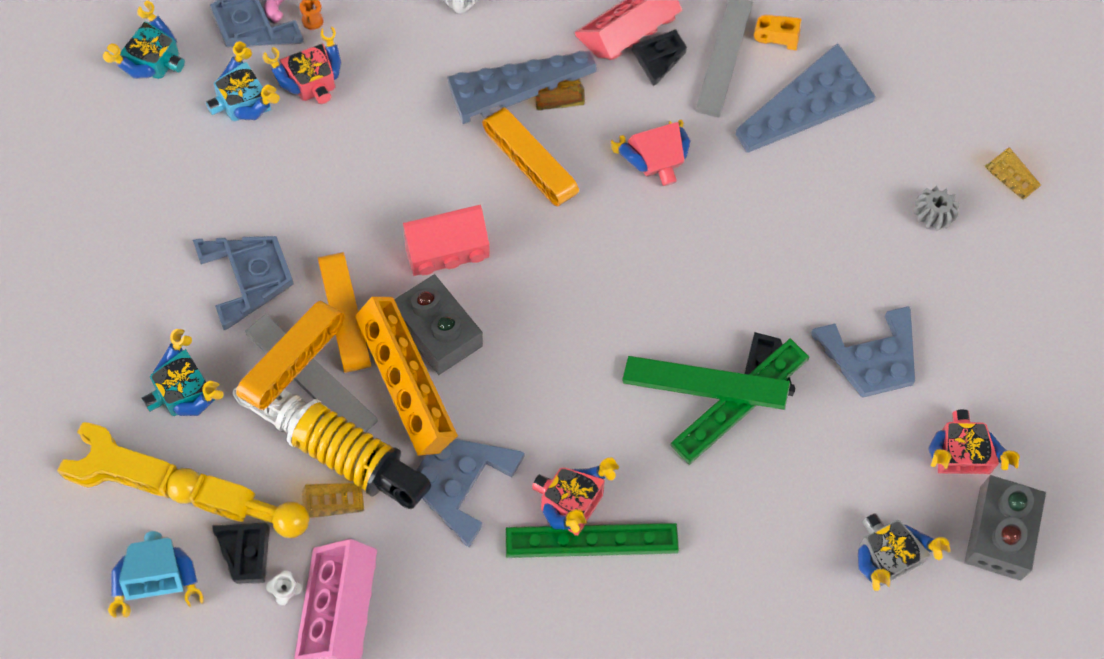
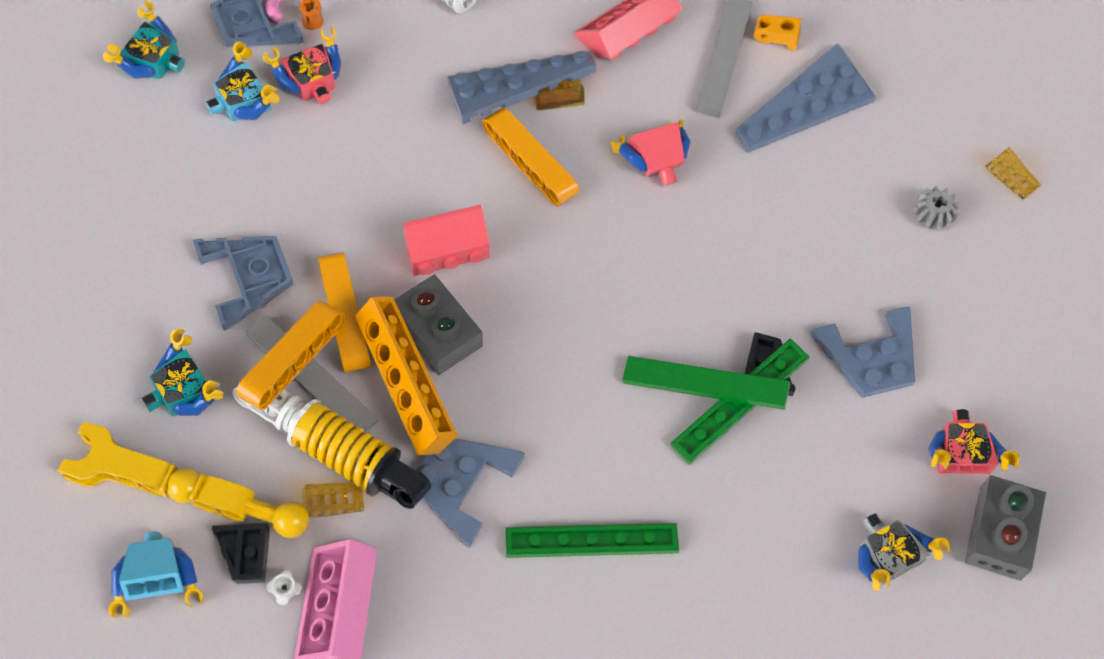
torso [532,457,619,536] -> none
black wing [632,29,687,86] -> none

